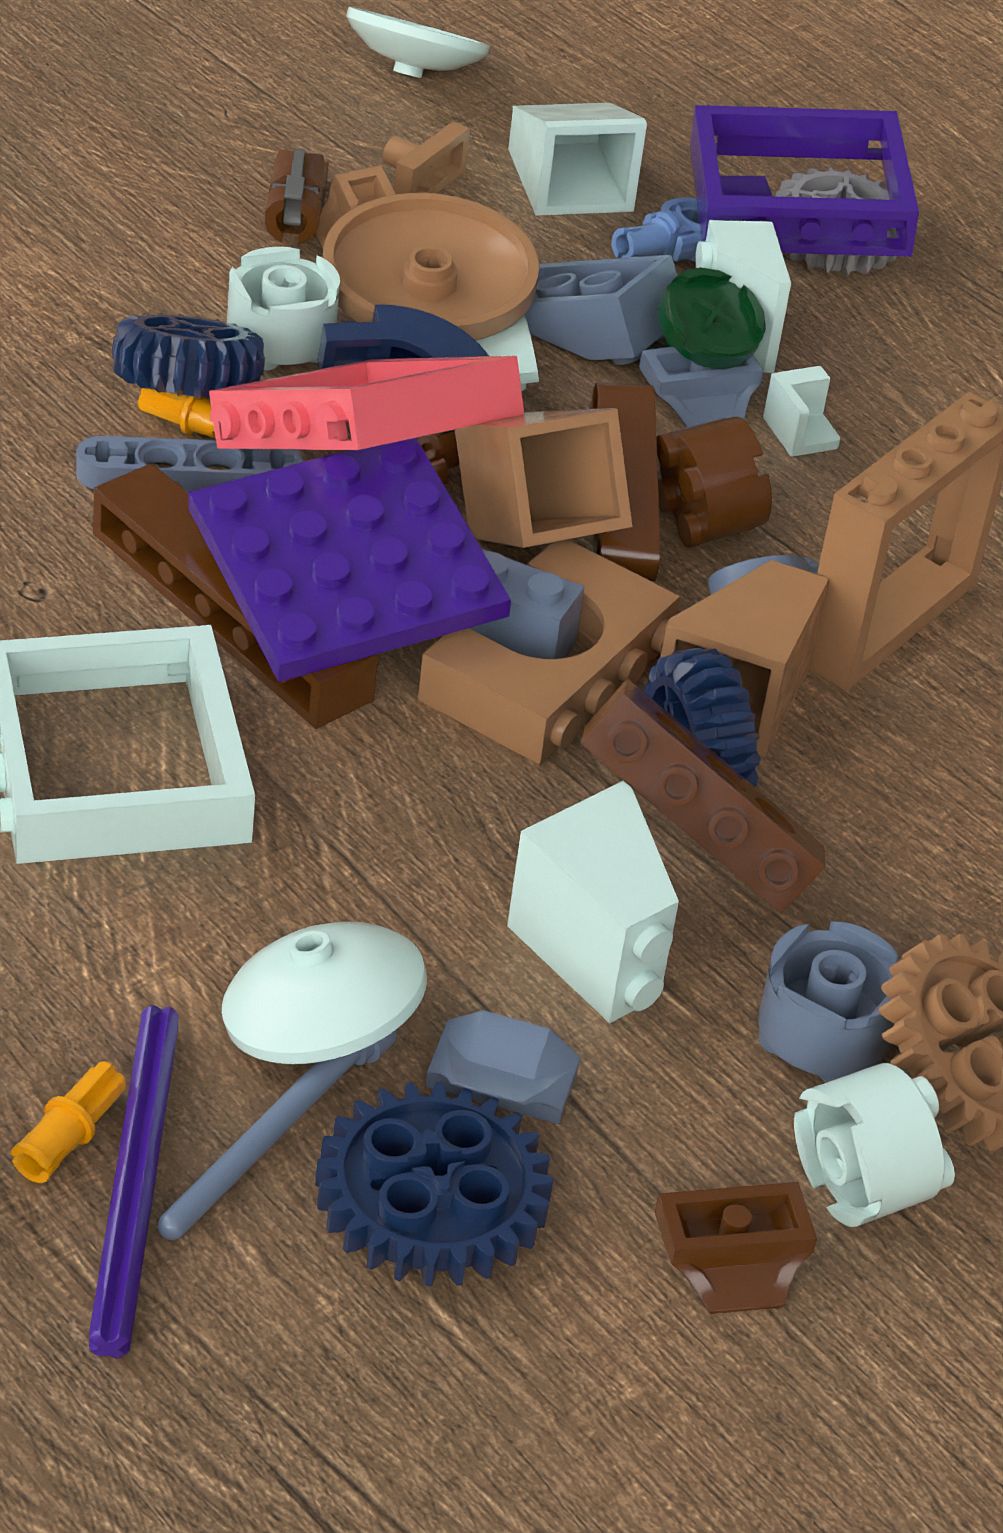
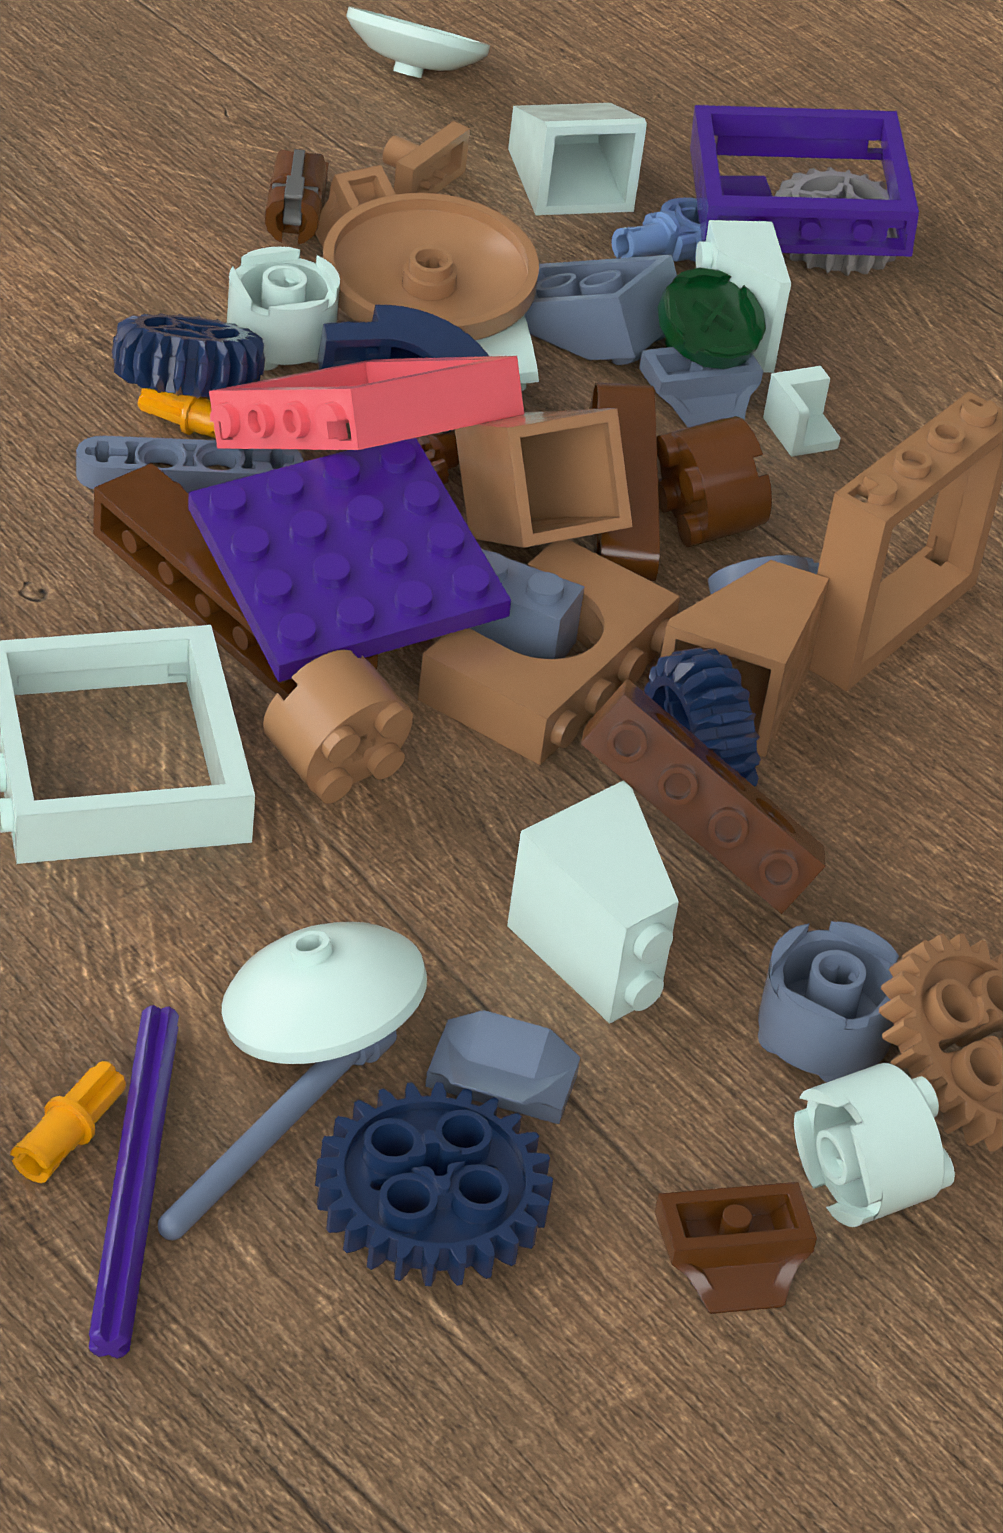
none -> medium nougat brick [263,650,413,804]

